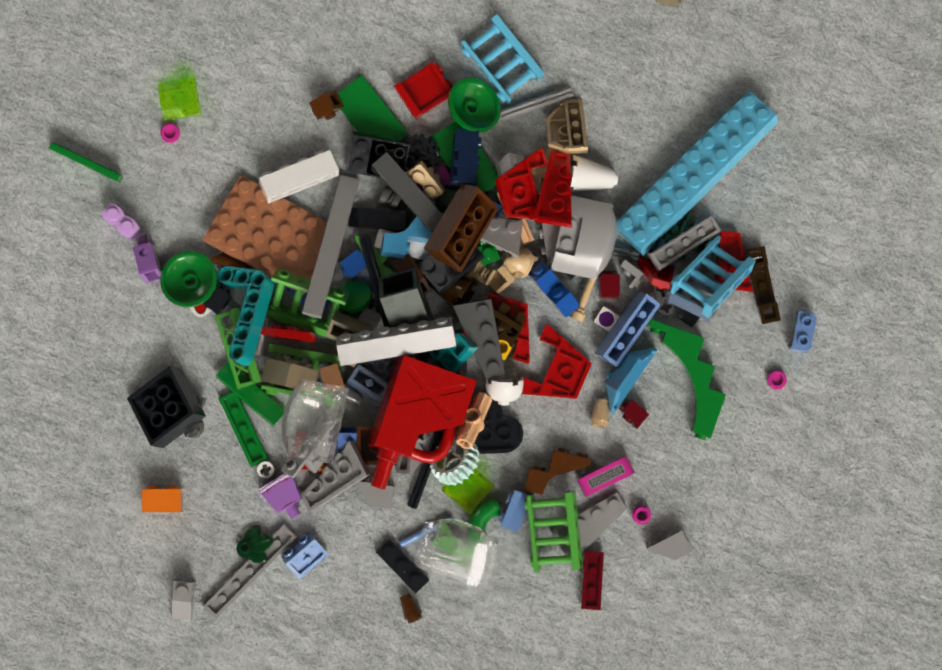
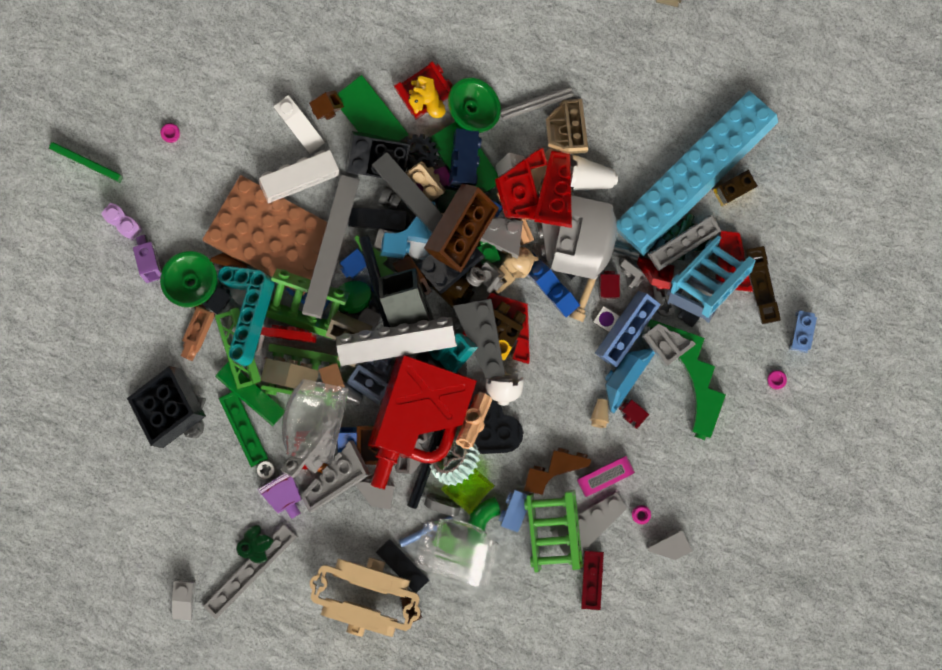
orange brick [142,485,183,512] -> none
clear neon green slope [158,77,202,122] -> none
medium blue bracket [281,532,329,579] -> none
medium azure fence [460,14,545,104] -> none
red wing [522,324,592,399] -> none
none -> nougat hinge [181,306,216,361]
none -> white slope [274,95,325,155]
none -> tan piece [310,557,421,637]
none -> yellow animal [408,76,446,118]
none -> dark grey beam [424,493,462,516]
none -> light grey bush [466,267,486,287]
none -> light grey bracket [481,261,505,293]
none -> light grey wing [642,324,696,367]
none -> dark brown hips [713,169,758,206]

